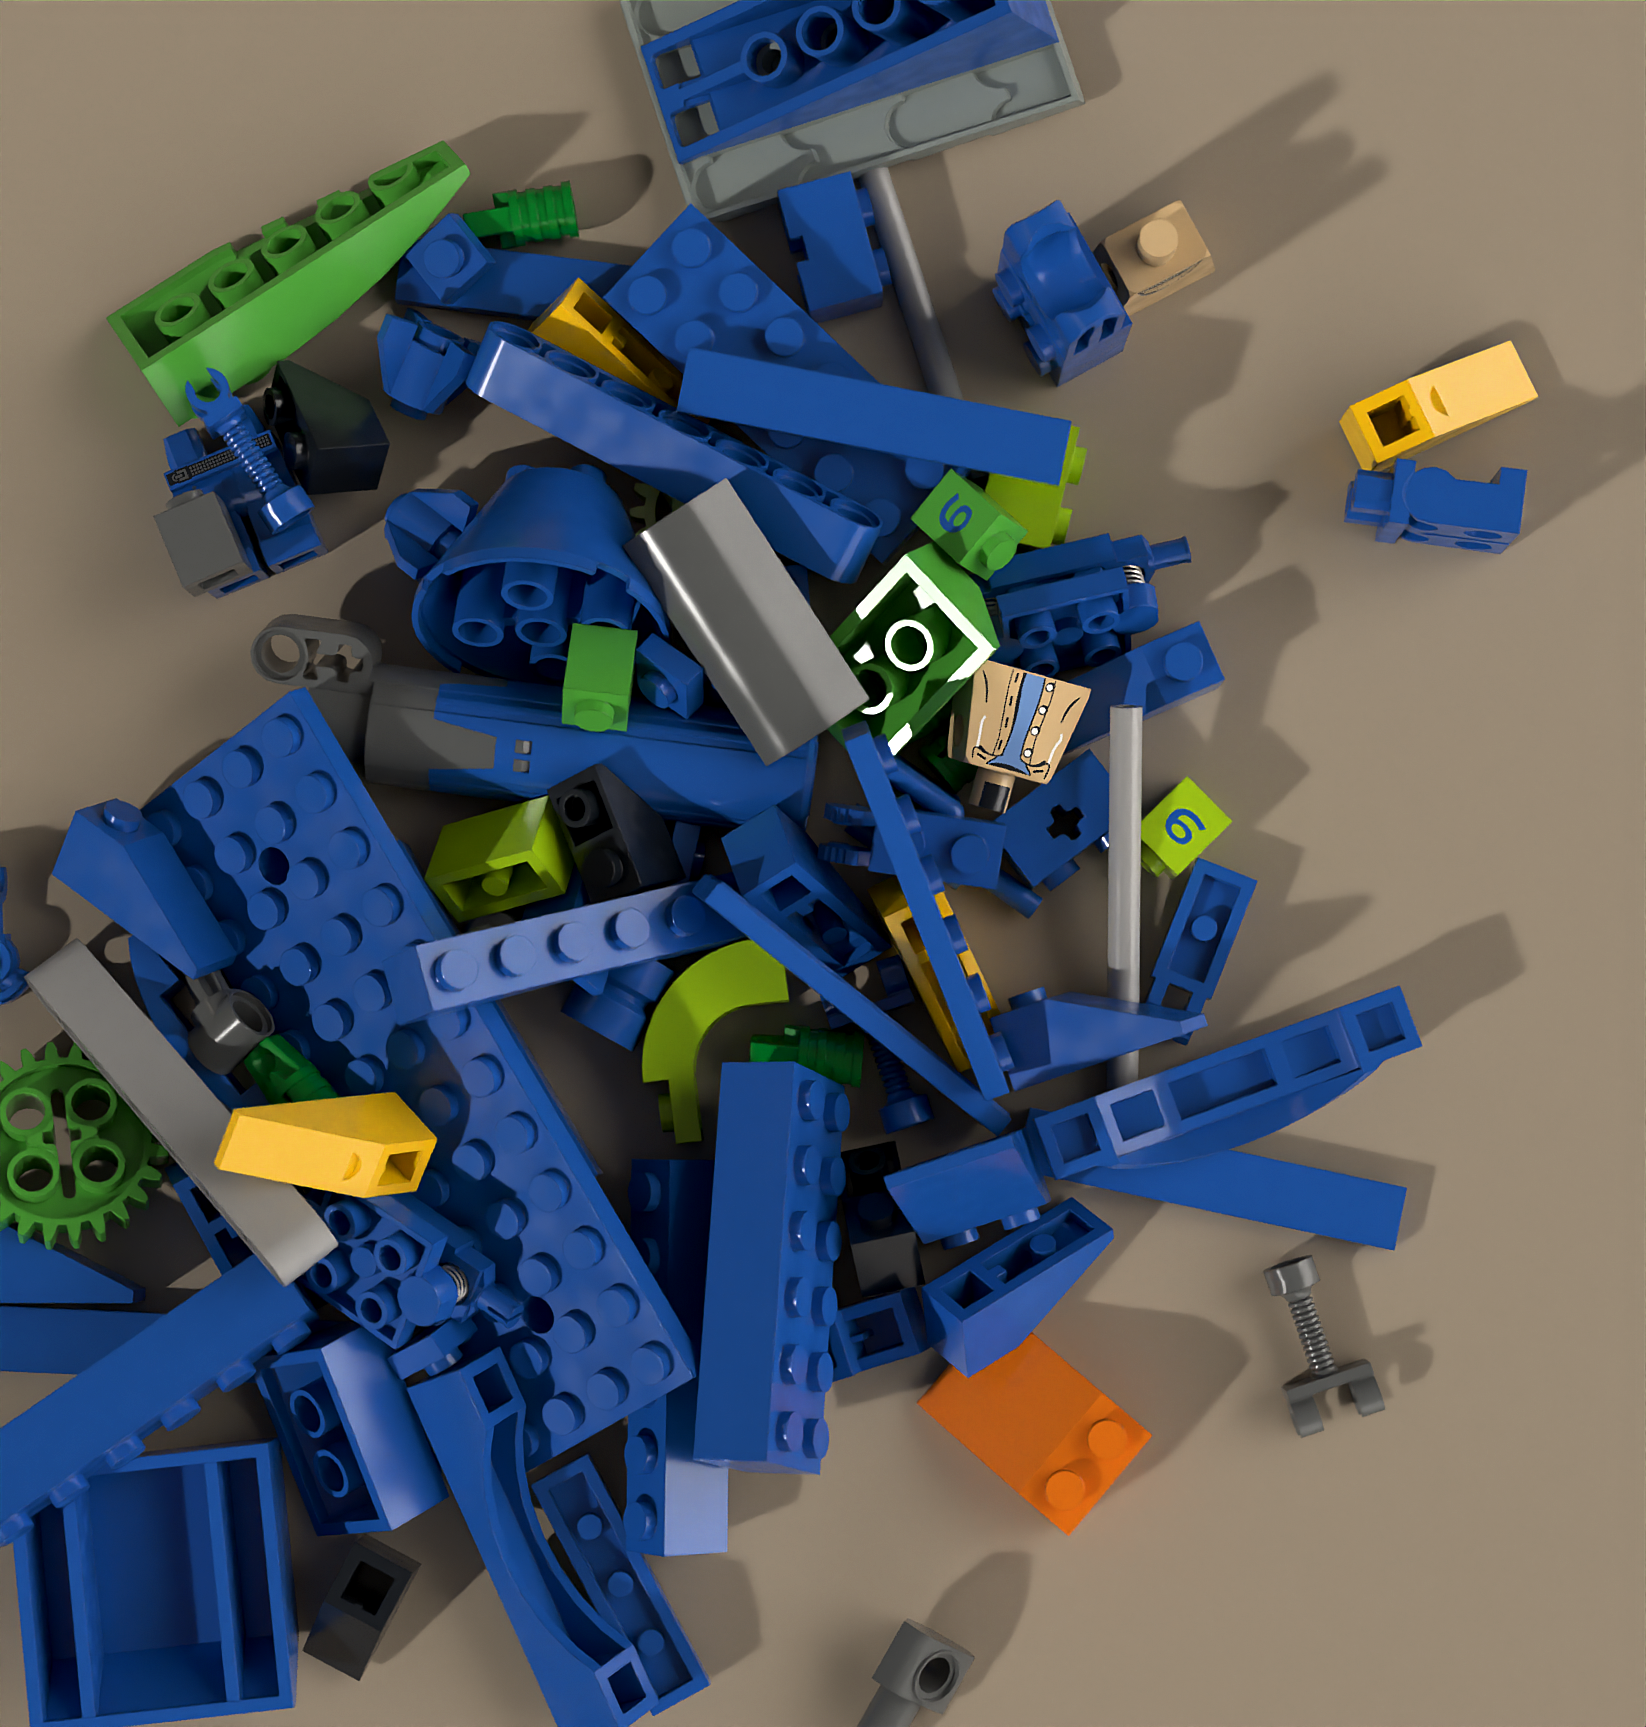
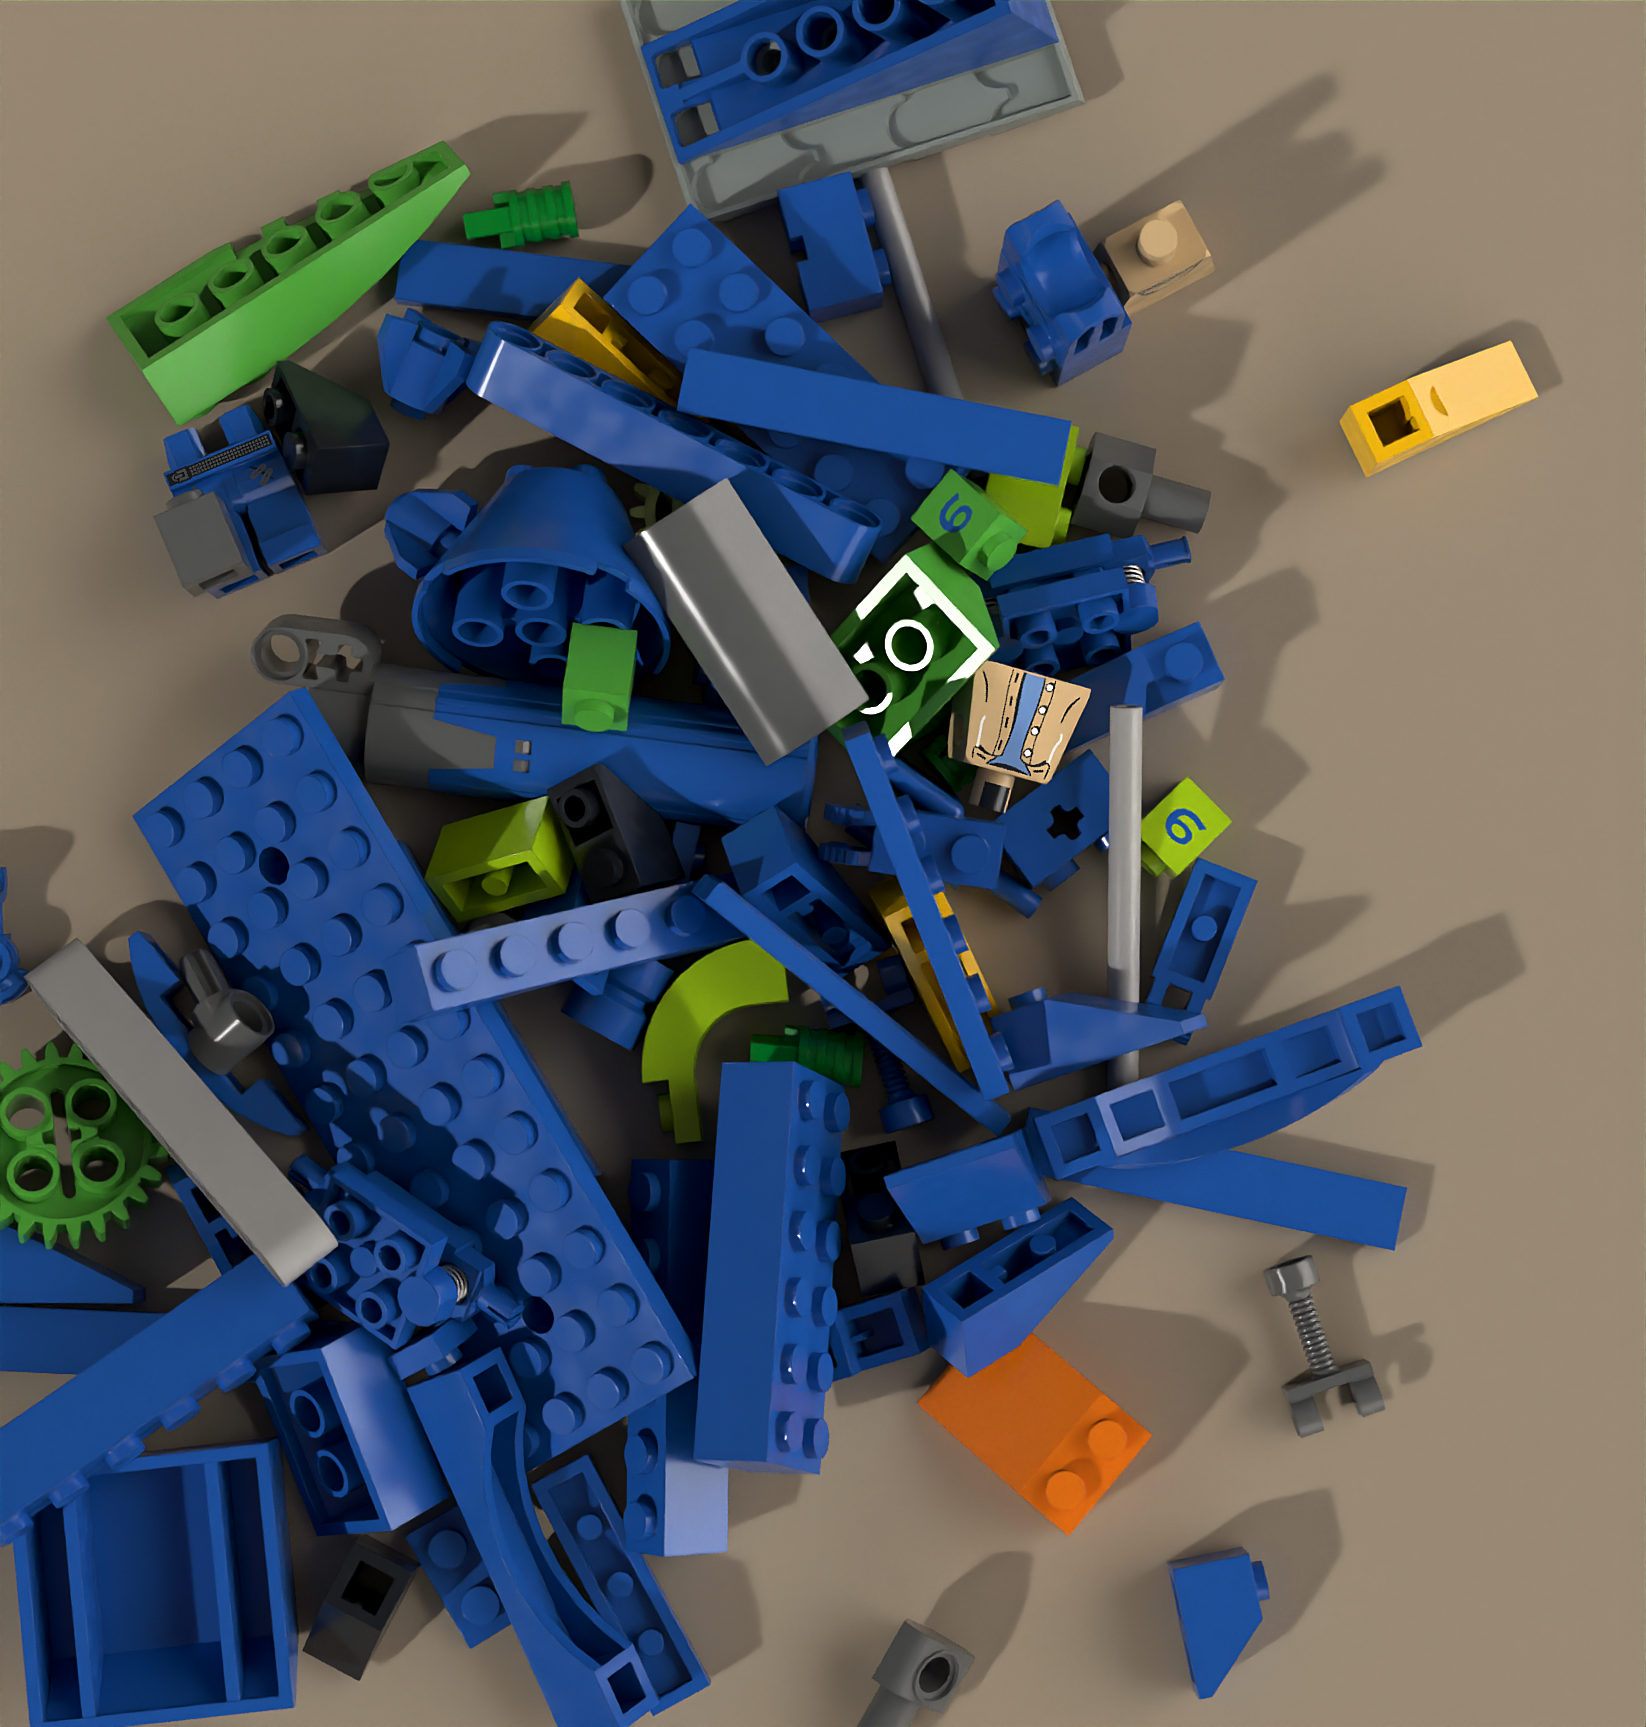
blue slope [52,798,237,980] -> none
blue bar [185,368,315,535] -> none
yellow slope [214,1092,437,1198] -> none
green hinge [244,1034,341,1105] -> none
blue plate [405,213,497,304] -> none
blue plate [636,633,704,720] -> none
blue hips [1344,458,1528,554] -> none
none -> blue plate [405,1504,511,1649]
none -> dark grey piece [1070,432,1211,539]
none -> blue slope [1167,1547,1270,1700]

